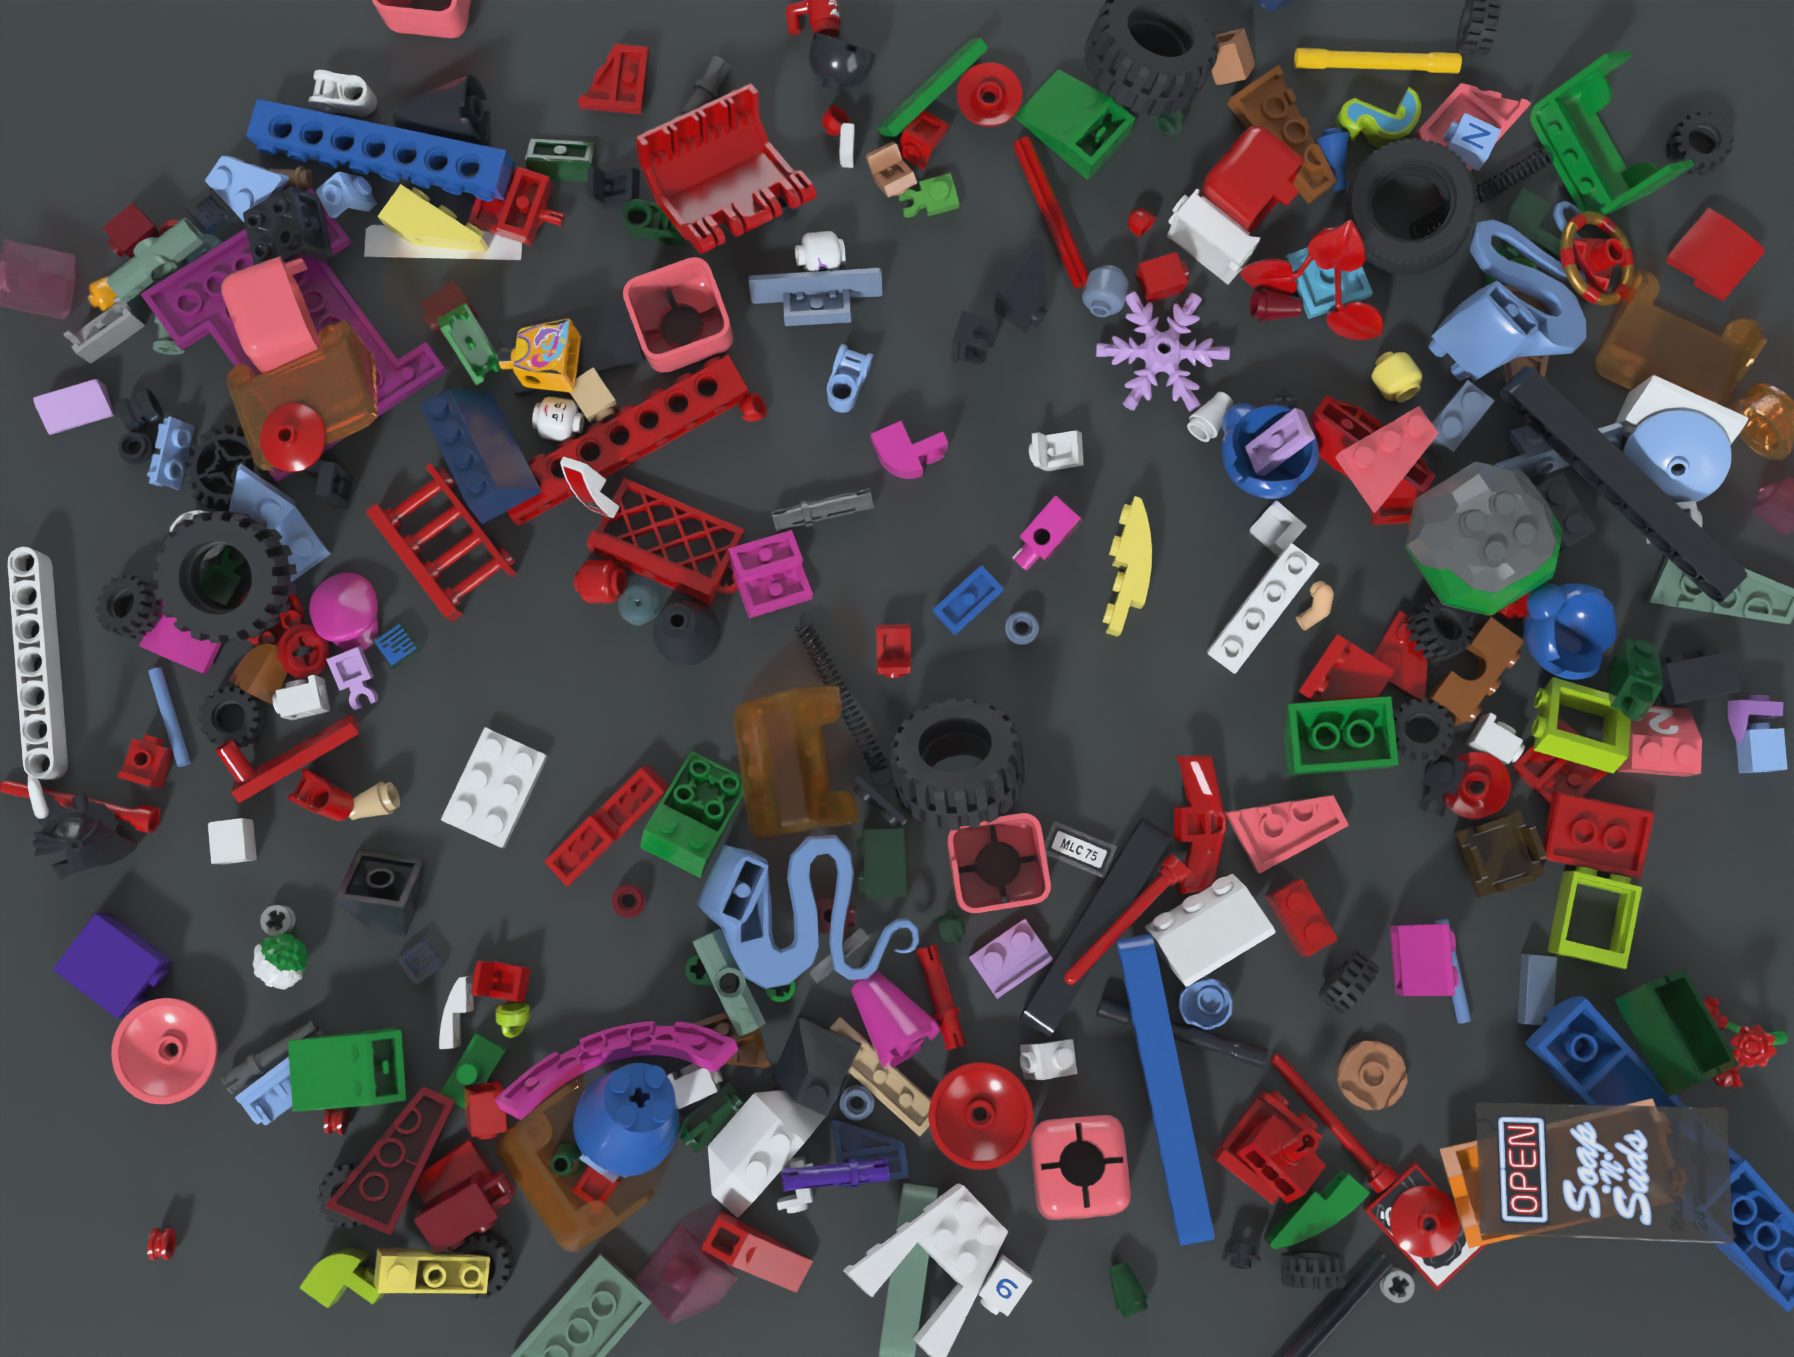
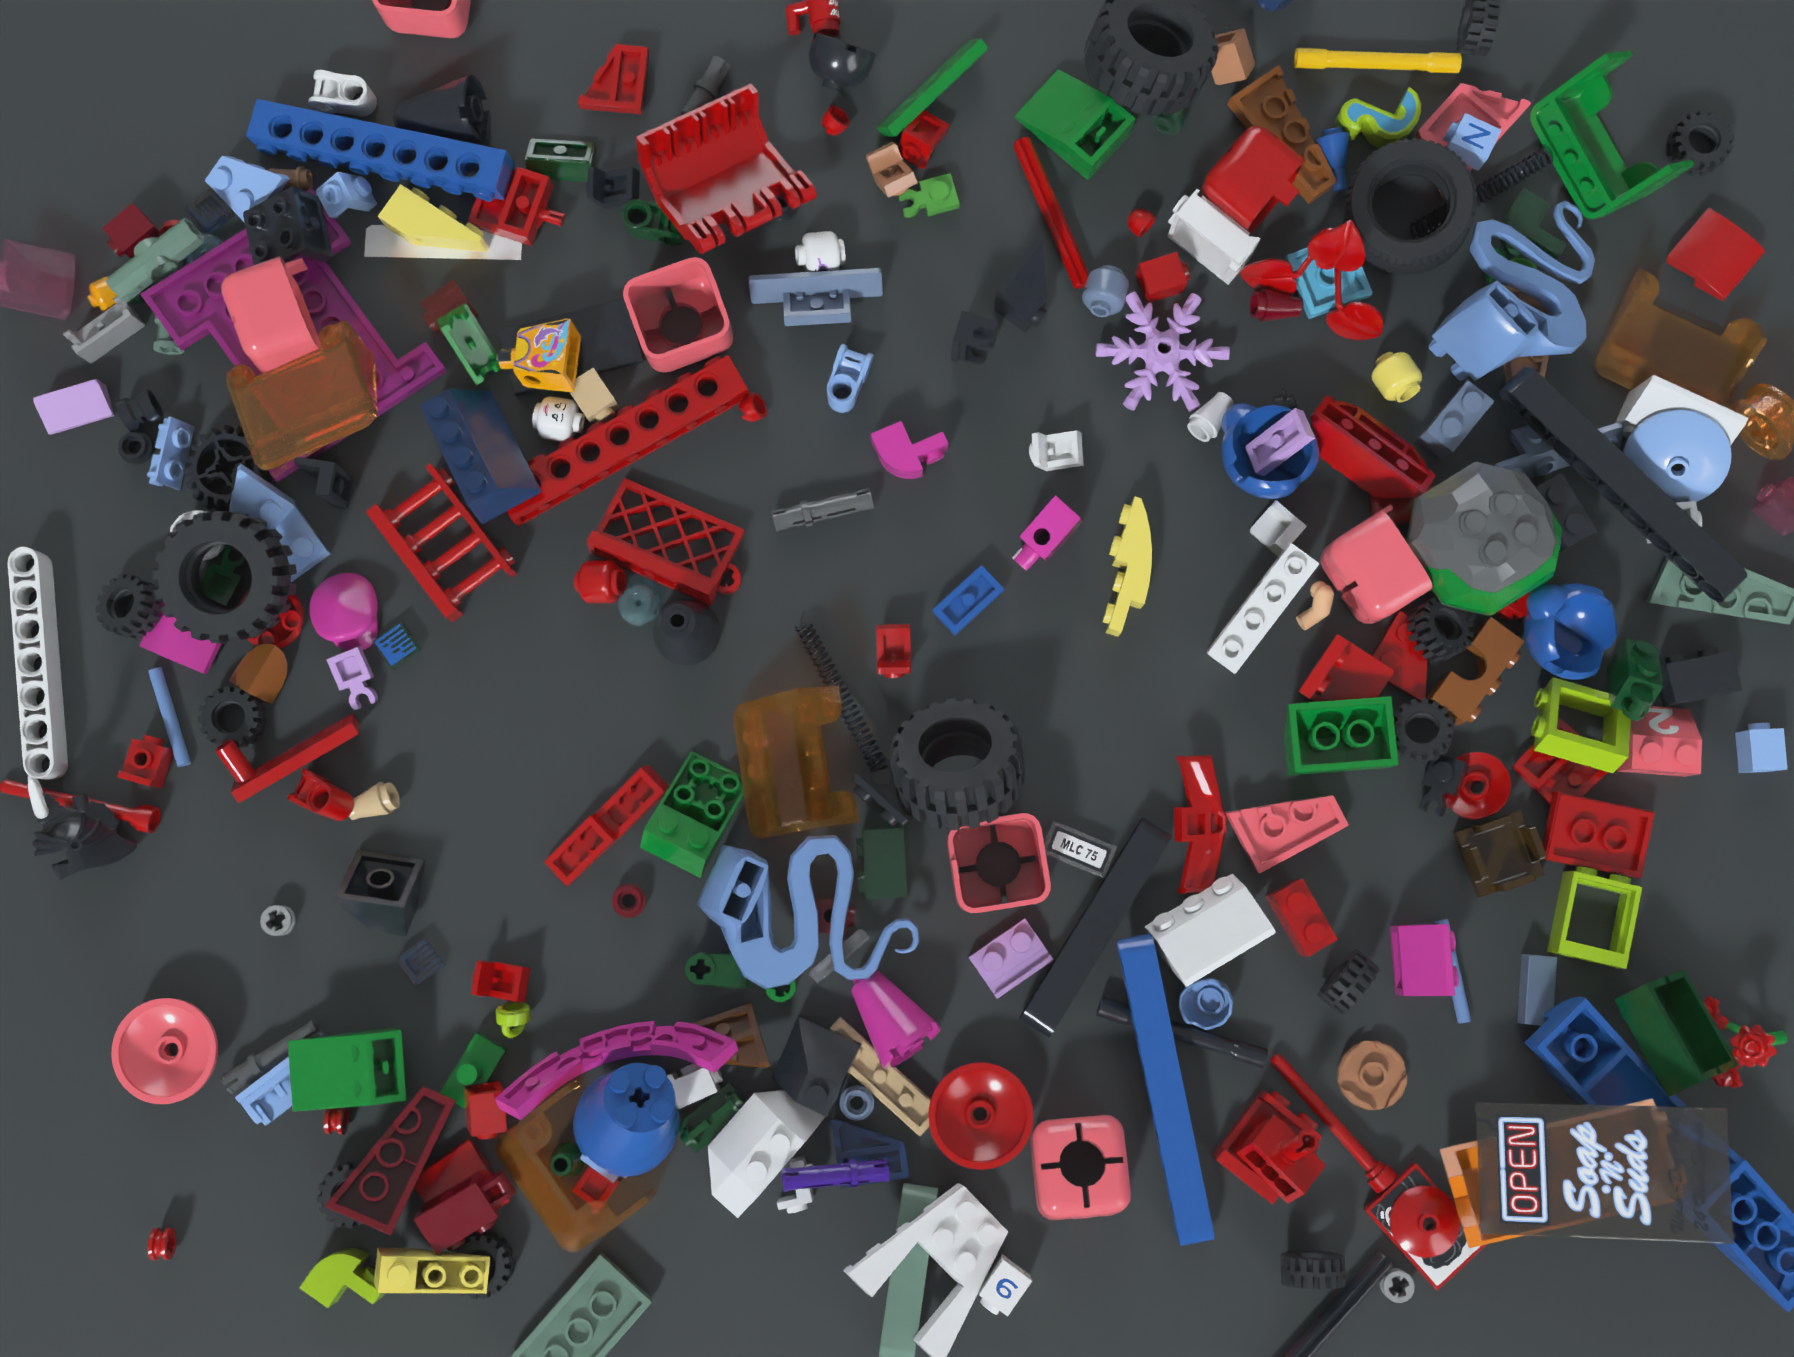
dark purple brick [52,913,173,1019] -> none
white panel [208,818,257,864] -> none
piece [253,933,309,990] -> none
red dish [260,403,326,472] -> none
white brick [272,675,331,720] -> none
red gear [276,624,329,679] -> none
white slope [439,976,474,1049] -> none
white plate [441,727,548,848] -> none
white slope [560,456,619,518] -> none
clear pink slope [635,1225,738,1324] -> none
sand green piece [692,928,766,1037] -> none
slope [701,1210,813,1293] -> none
dark pink slope [728,530,813,618] -> none
white tile [839,123,855,168] -> none
red pin [916,944,967,1051] -> none
clear green plate [938,909,966,944] -> none
red dish [957,62,1022,127] -> none
sand blue plate [1005,611,1039,645] -> none
white bracket [1020,1039,1077,1080] -> none
red piece [1064,854,1190,985] -> none
dark green cone [1108,1261,1149,1318] -> none
black plate [1222,1243,1261,1269] -> none
green slope [1264,1170,1370,1250] -> none
coral wing [1335,406,1439,513] -> none
white brick [1464,713,1525,765] -> none
red piece [1559,211,1635,306] -> none
medium lavender plate [1728,695,1783,743] -> none
none -> coral piece [1320,505,1433,624]

